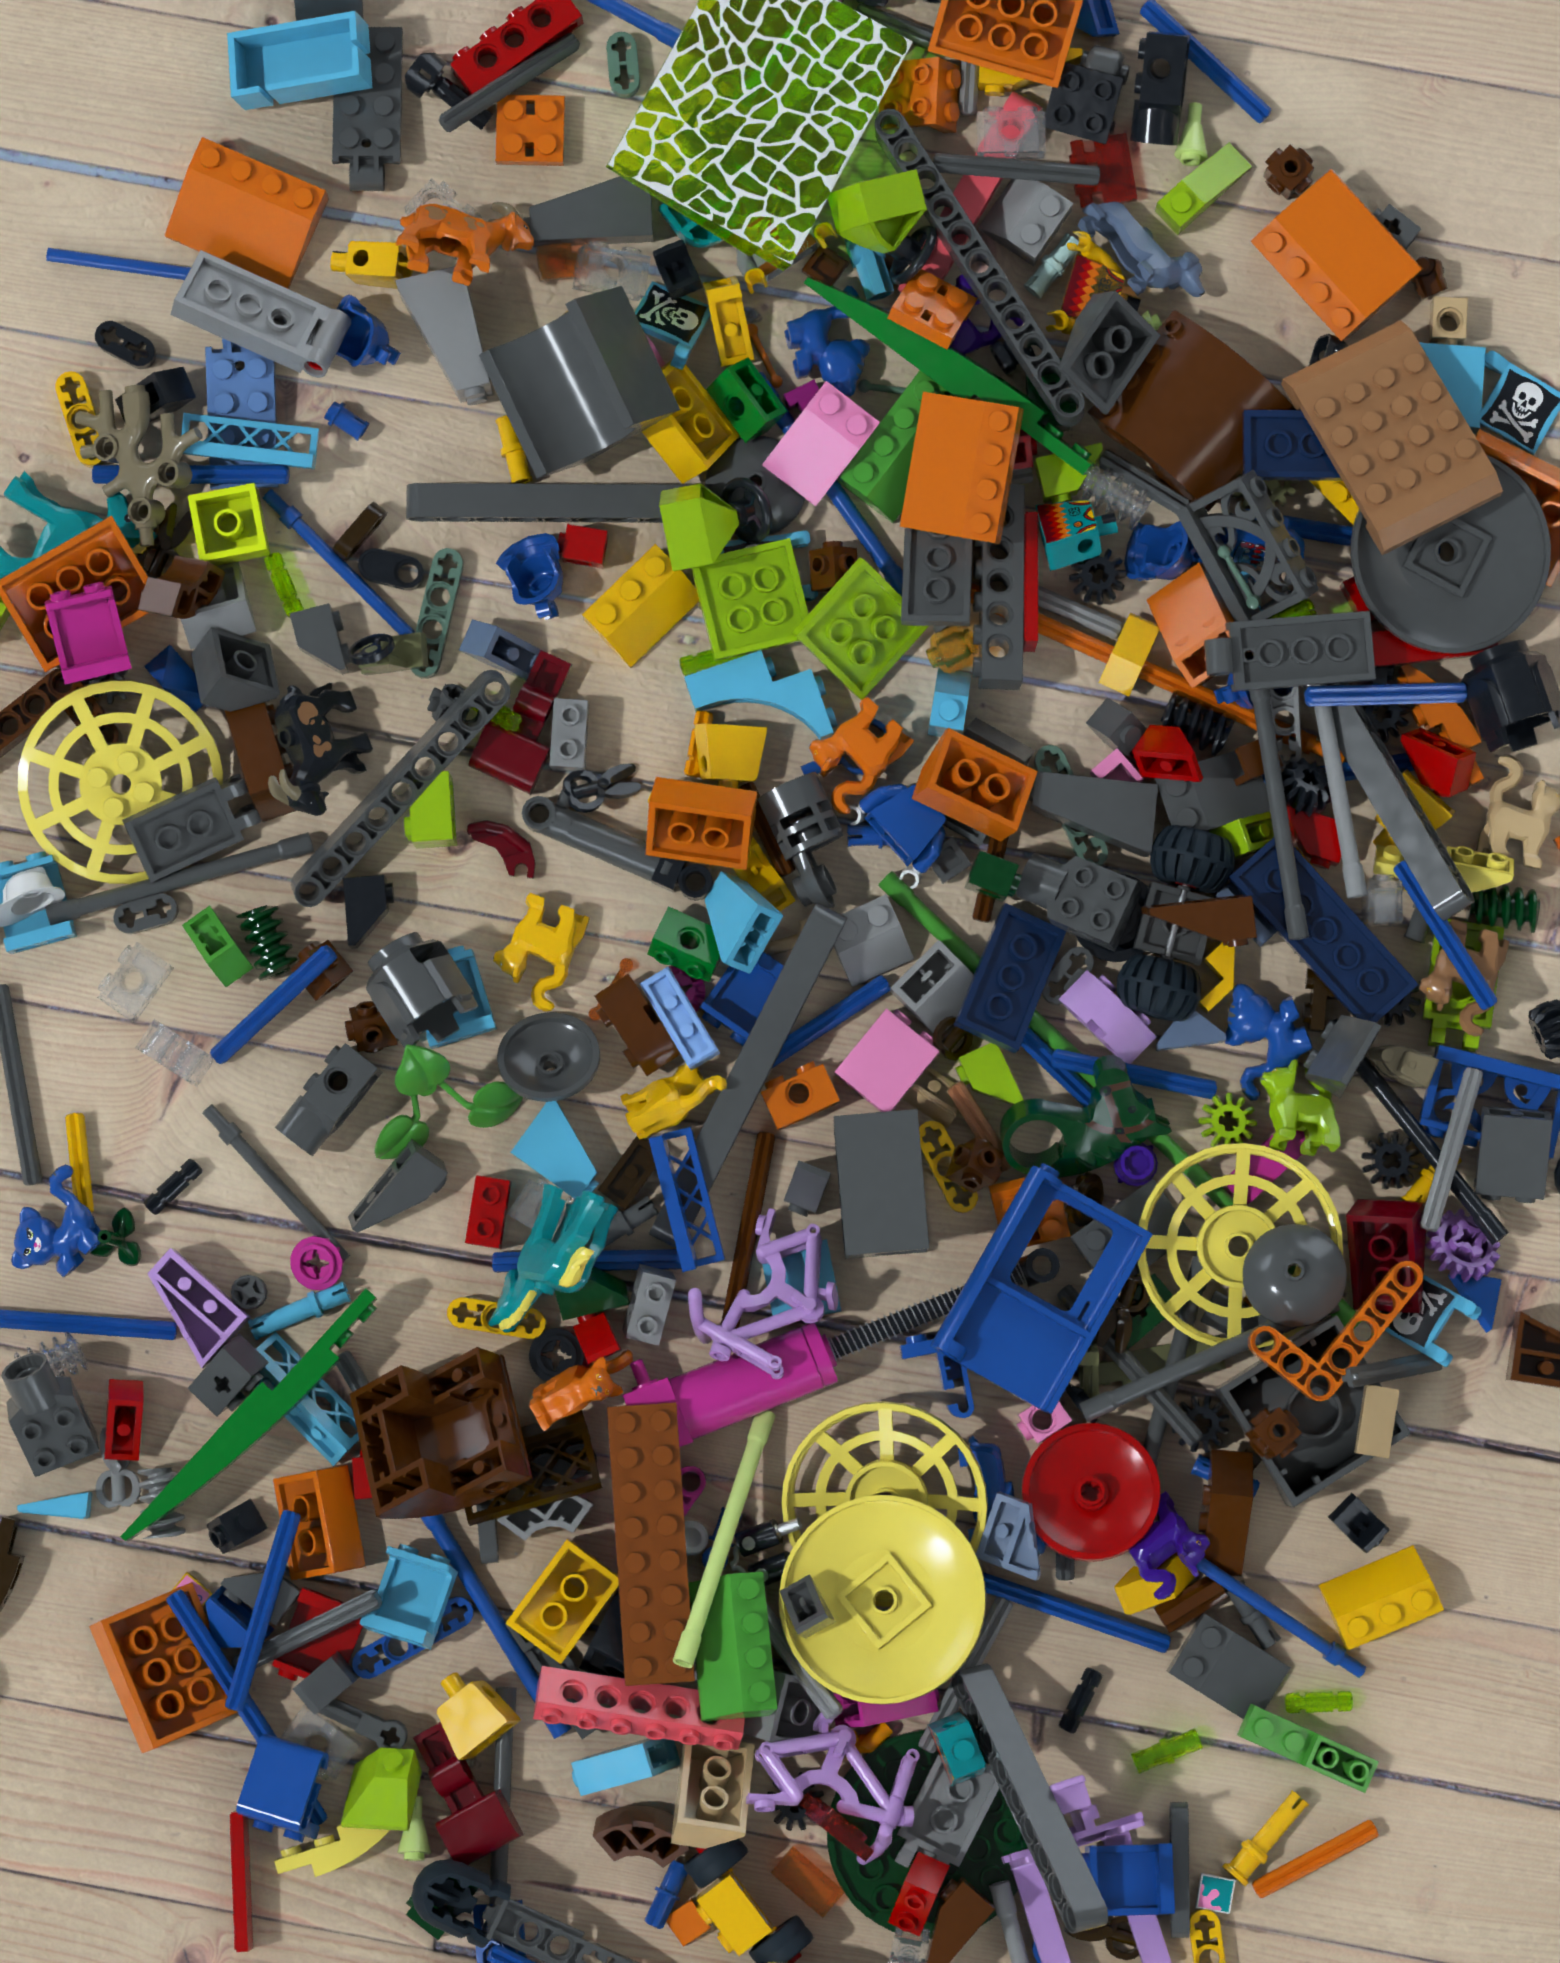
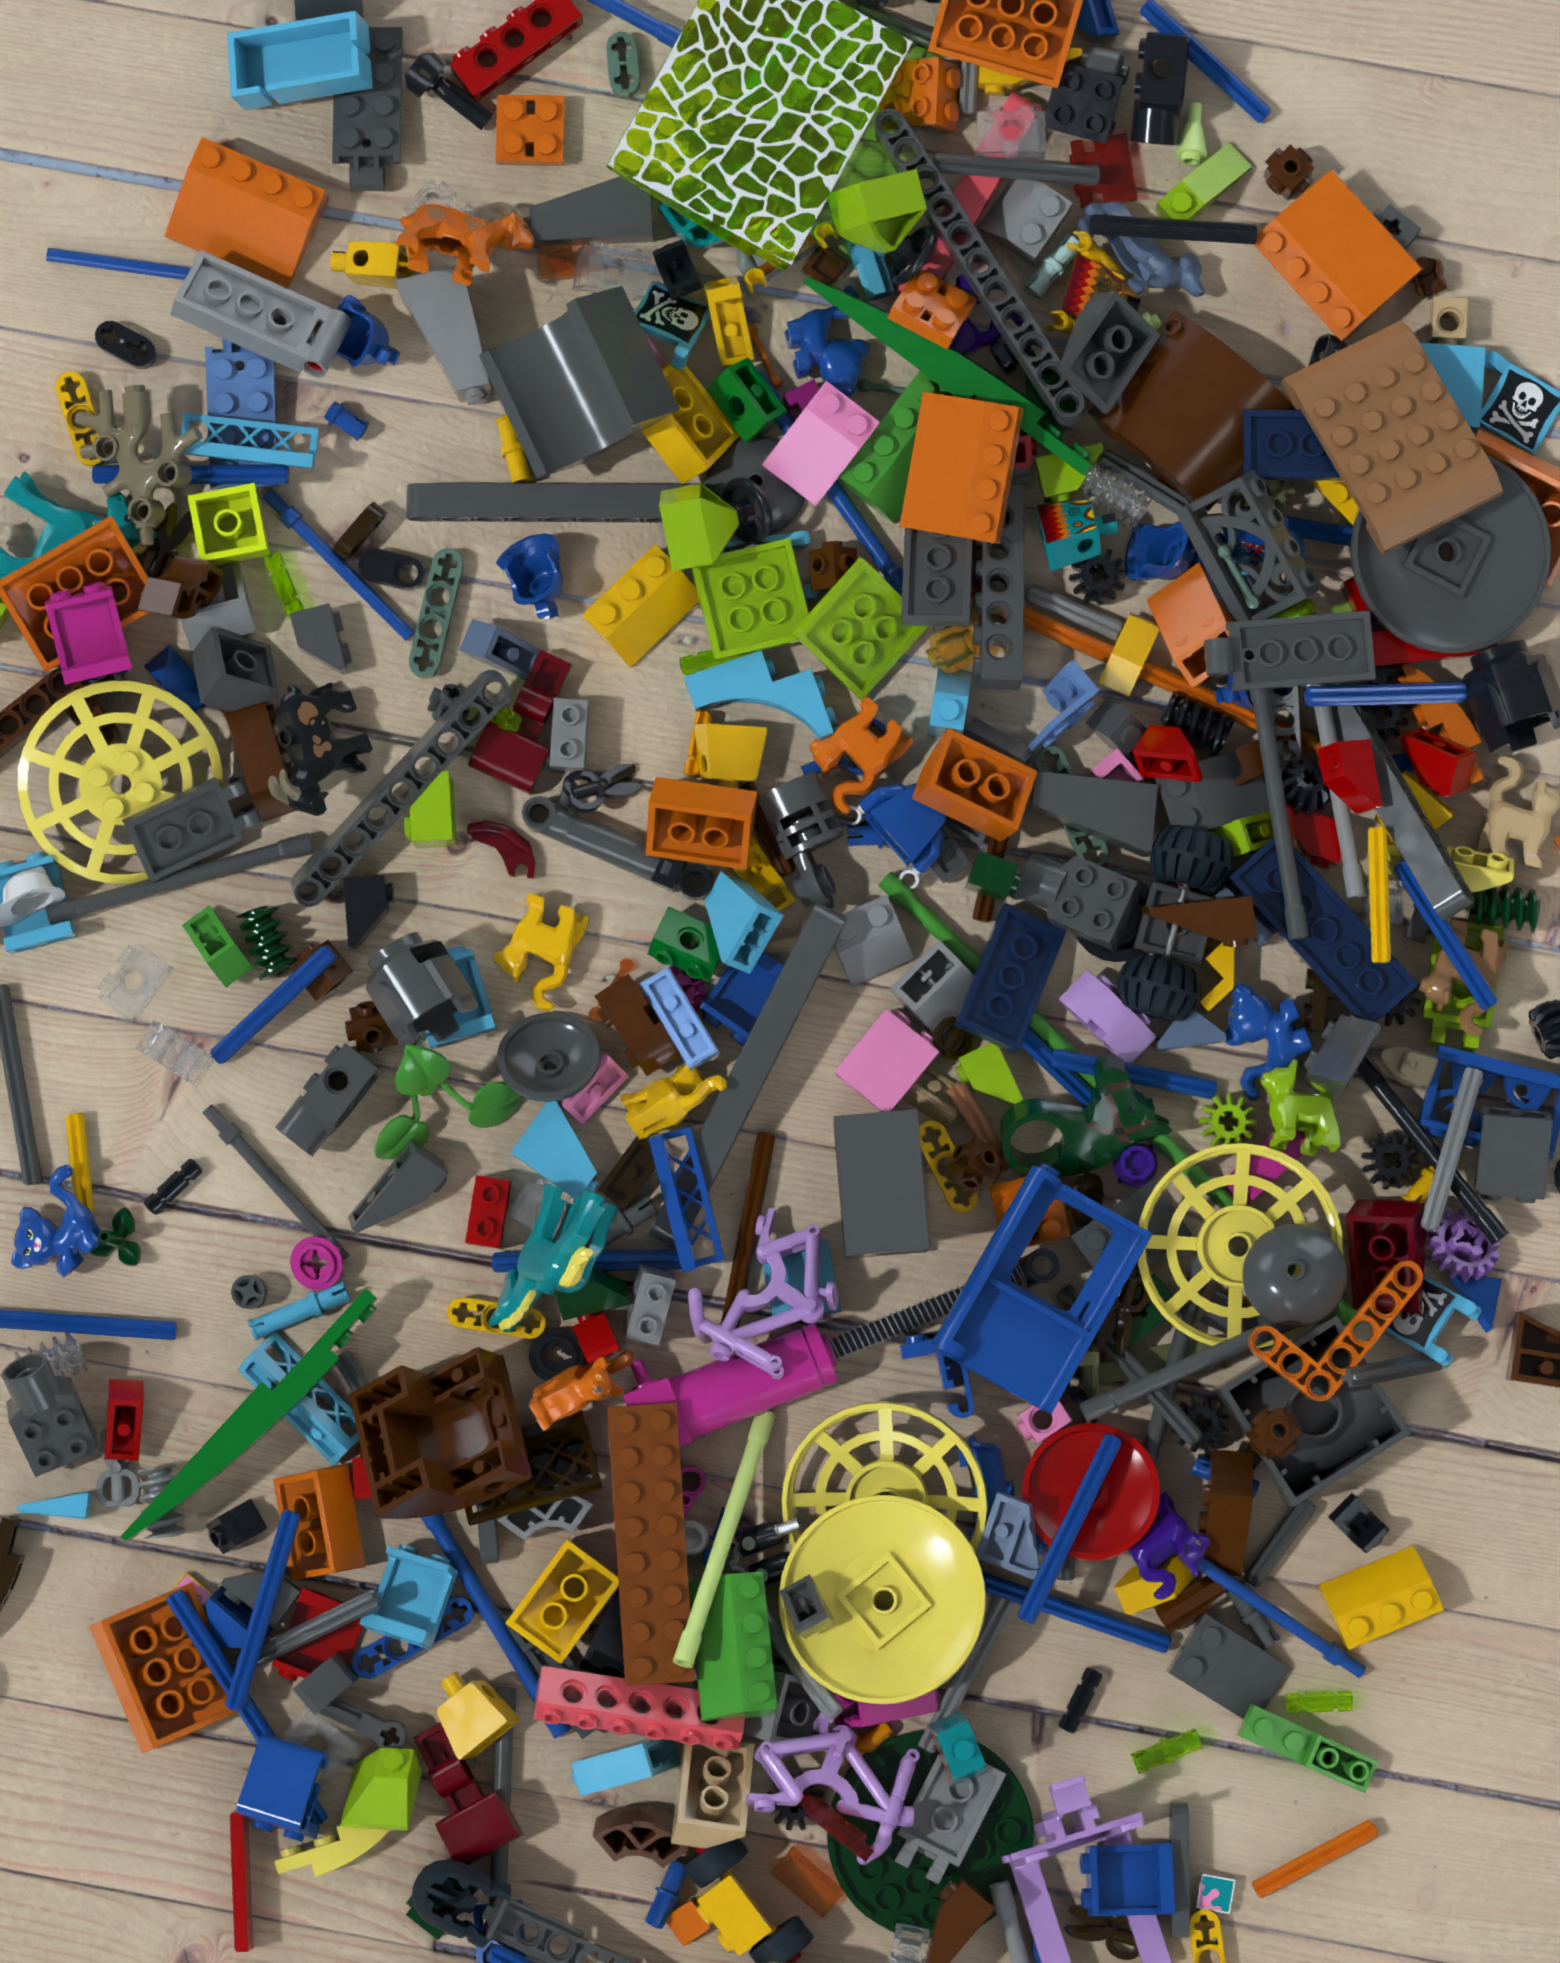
dark grey beam [113,893,179,934] -> none
black slope [115,366,196,422] -> none
lavender wedge [147,1248,251,1368] -> none
dark grey brick [188,1333,269,1417] -> none
olive piece [347,632,428,675] -> none
yellowish green cone [397,1796,431,1861] -> none
dark grey axle [439,33,580,132] -> none
red brick [558,524,609,569] -> none
orange brick [761,1061,840,1131] -> none
blue axle [772,975,891,1068] -> none
dark grey slope [784,1161,831,1217] -> none
red brick [888,1852,950,1937] -> none
dark grey beam [952,1664,1108,1934] -> none
red tile [1023,512,1038,652] -> none
dark grey beam [1042,947,1094,1005] -> none
yellow pin [1222,1790,1309,1887] -> none
tan slope [1354,1385,1399,1459] -> none
none -> bright pink plate [557,1052,629,1125]
none -> blue axle [1018,1433,1121,1624]
none -> medium blue bracket [1028,660,1100,751]
none -> black axle [1089,214,1258,244]
none -> dark grey axle [1244,1499,1316,1587]
none -> red slope [1317,739,1383,814]
none -> yellow axle [1368,827,1391,963]

